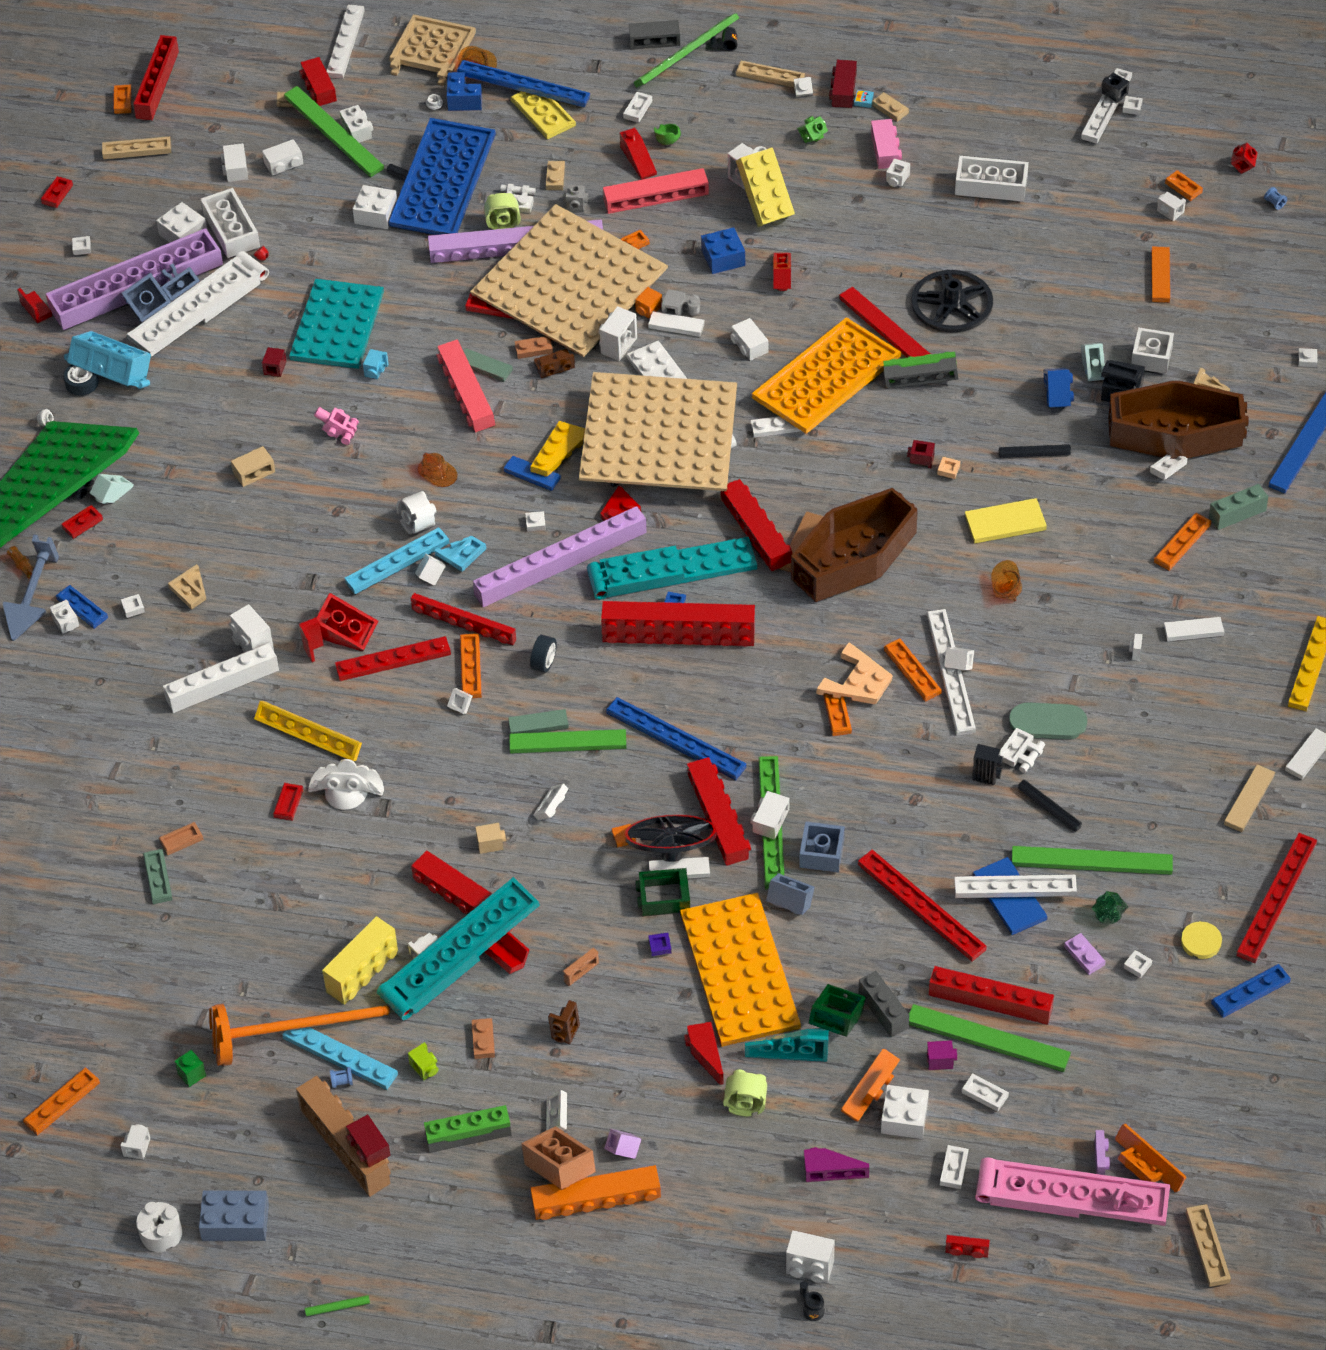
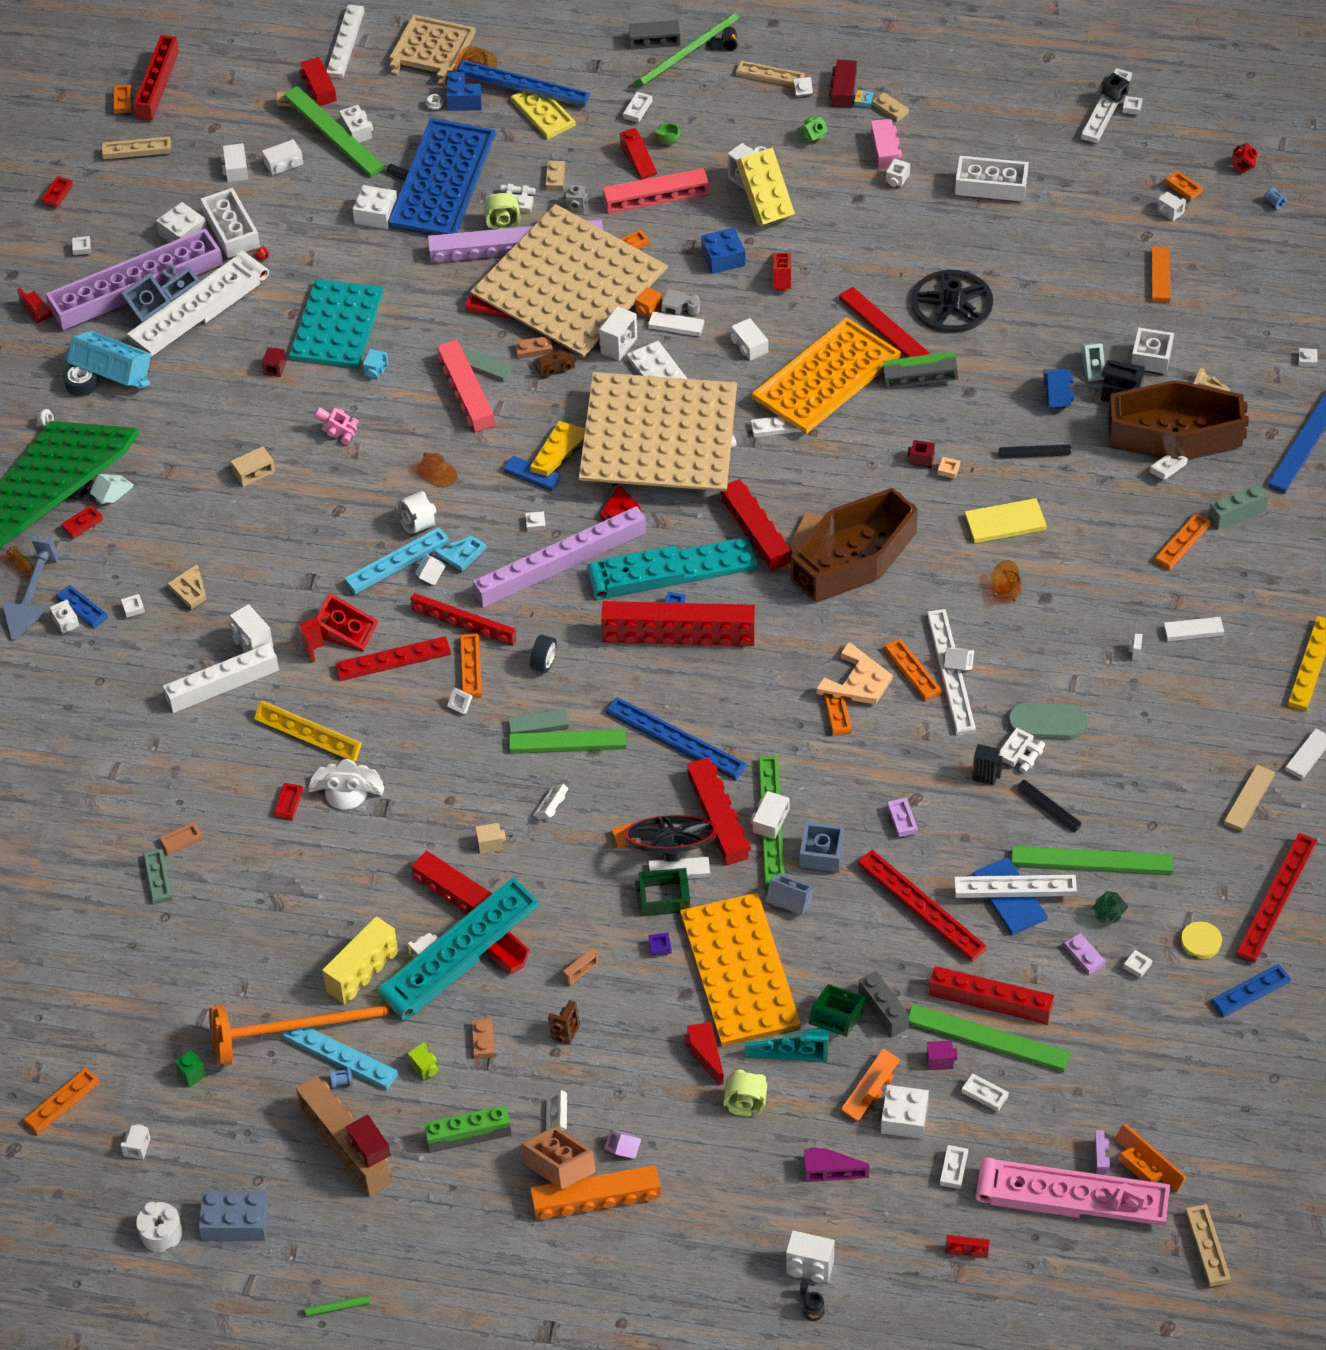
none -> lavender plate [887,798,918,837]

